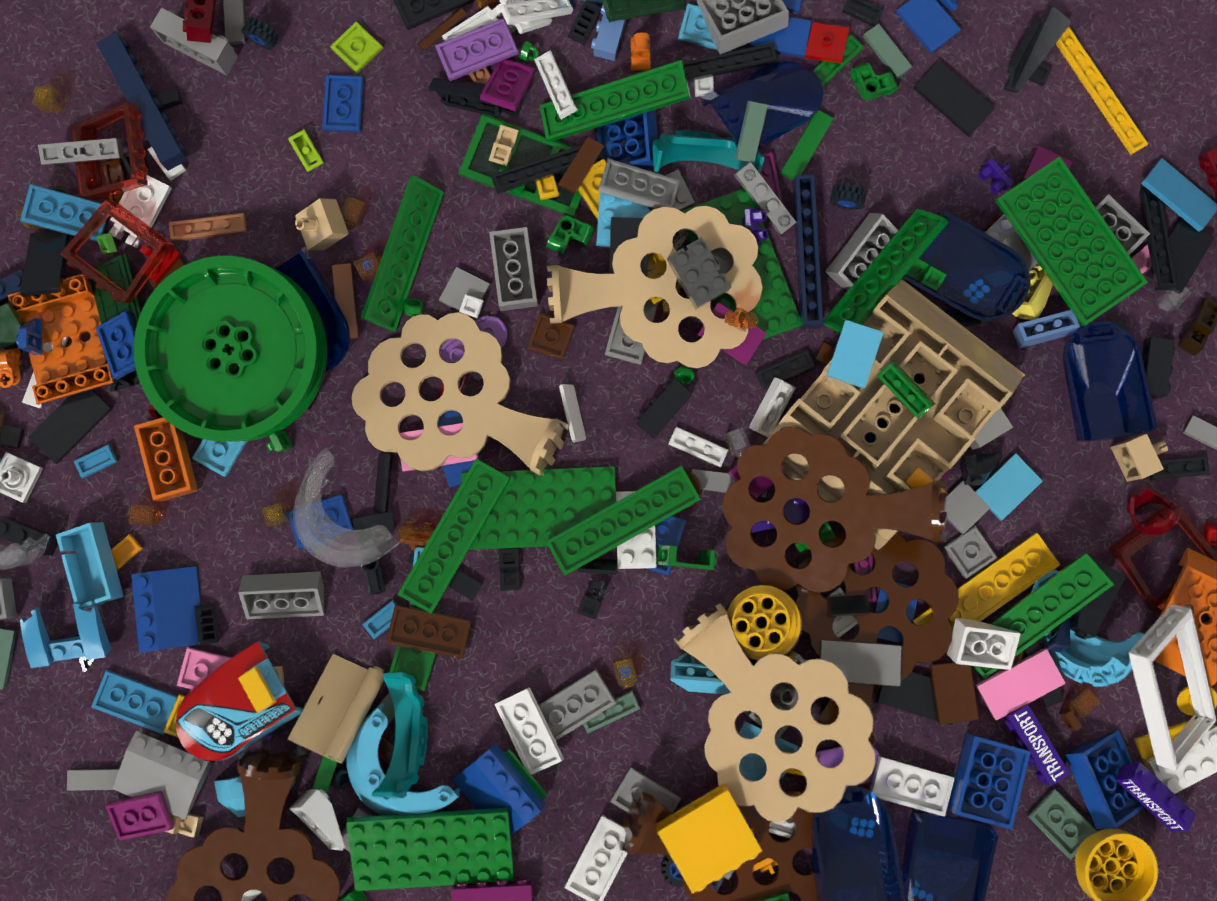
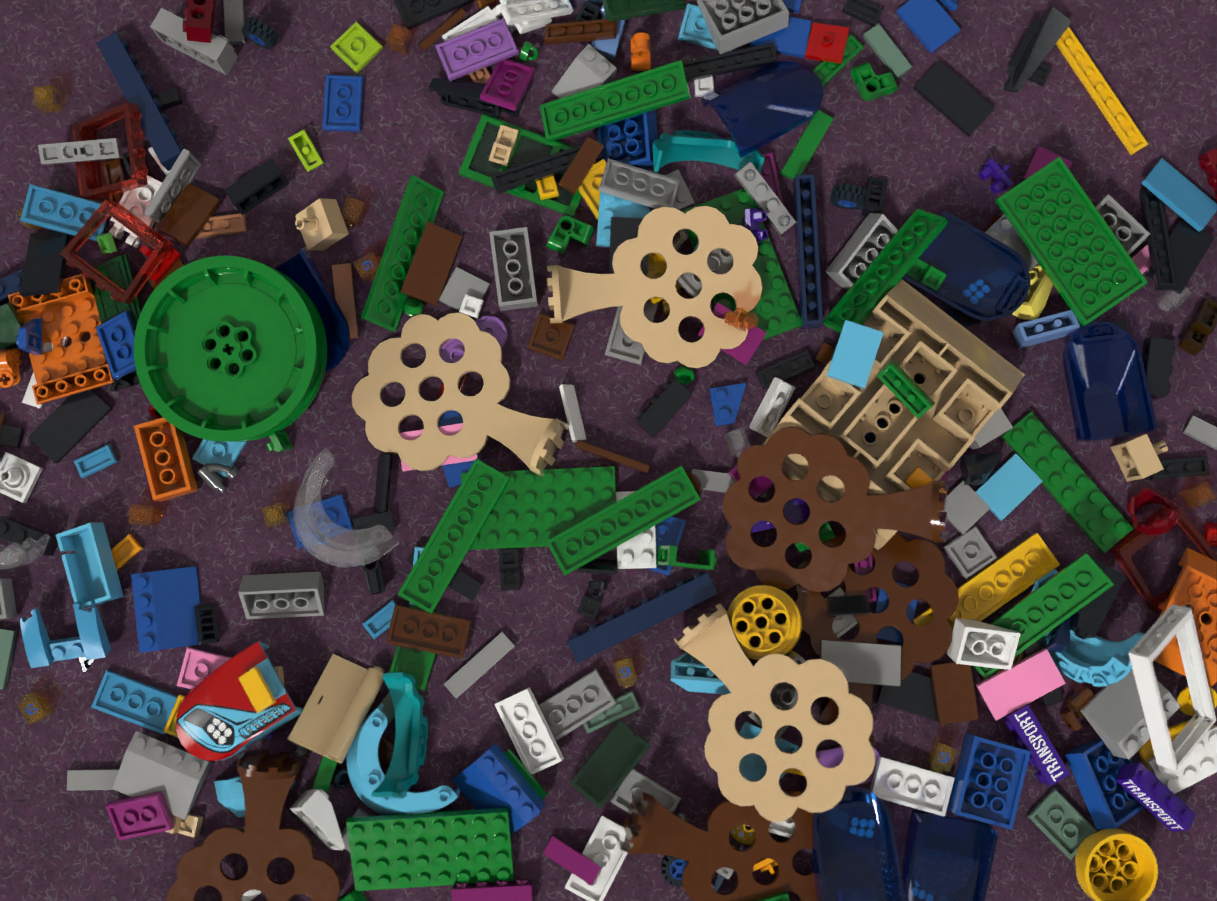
clear orange hips [398,521,434,551] -> none
white tile [534,50,577,119] -> none
yellow panel [654,783,762,894] -> none
dark grey piece [667,237,731,310] -> none
white tile [668,427,728,467] -> none
sand green tile [735,101,768,163] -> none
none -> clear yellow brick [17,692,54,725]
none -> light grey tile [144,149,201,225]
none -> reddish brown tile [156,183,221,247]
none -> dark grey plant [197,463,240,493]
none -> black brick [225,159,289,215]
none -> clear orange brick [385,23,413,55]
none -> reddish brown tile [400,222,462,306]
none -> light grey tile [444,631,515,699]
none -> magenta tile [543,836,603,886]
none -> reddish brown tile [544,19,618,45]
none -> light grey slope [552,44,617,99]
none -> dark blue brick [567,571,718,663]
none -> clear green piece [569,719,651,809]
none -> reddish brown tile [575,440,650,474]
none -> blue wing [709,383,746,427]
none -> black slope [861,177,887,217]
none -> clear yellow brick [926,740,957,773]
none -> green plate [1001,412,1133,553]
none -> light grey slope [1080,669,1180,759]
none -> clear orange brick [1180,481,1216,508]

